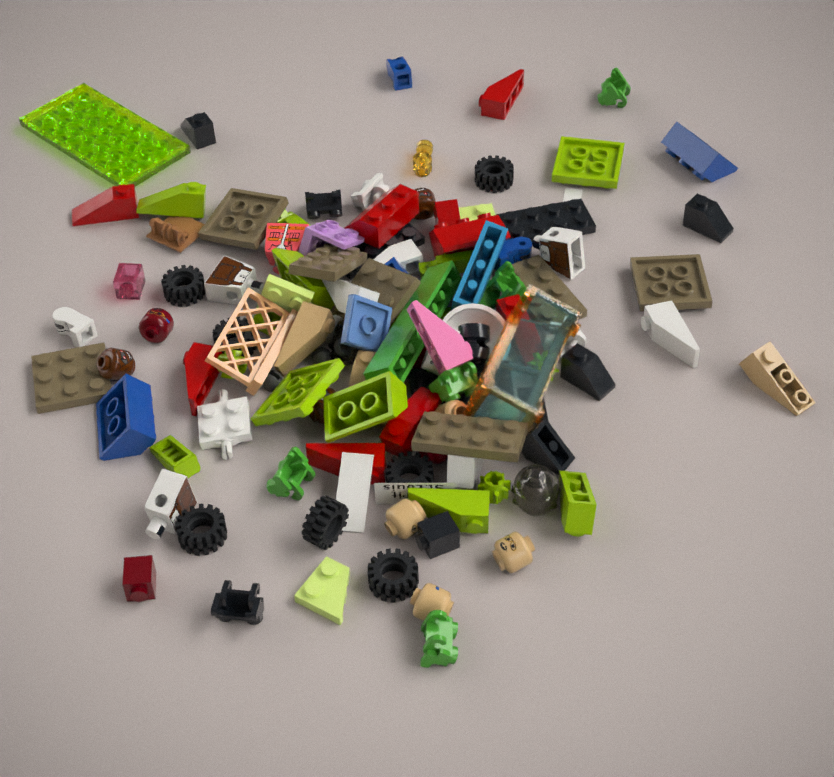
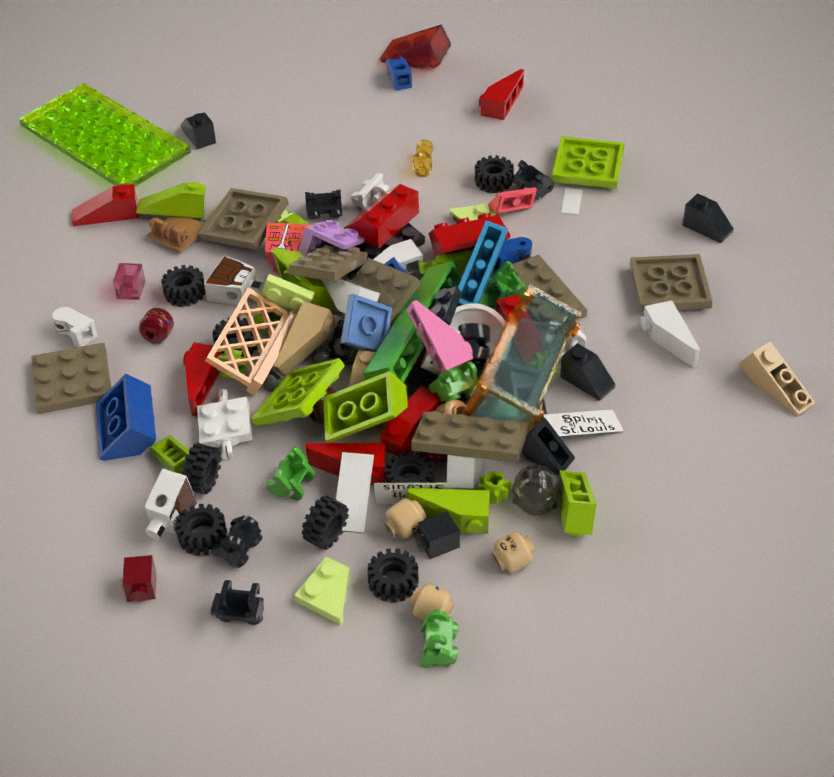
reddish brown head [96,347,135,381] -> none
reddish brown head [414,188,436,220] -> none
red brick [433,199,460,226] -> none
black plate [496,198,596,242] -> none
white torso [532,227,585,280] -> none
bright green piece [597,68,631,108] -> none
blue slope [661,121,738,182] -> none
none -> black tyre [181,443,222,494]
none -> black piece [210,516,263,568]
none -> clear red slope [380,24,452,69]
none -> black plate [430,285,462,325]
none -> coral slope [488,187,537,214]
none -> black piece [513,160,555,200]
none -> white sticker [543,409,624,436]

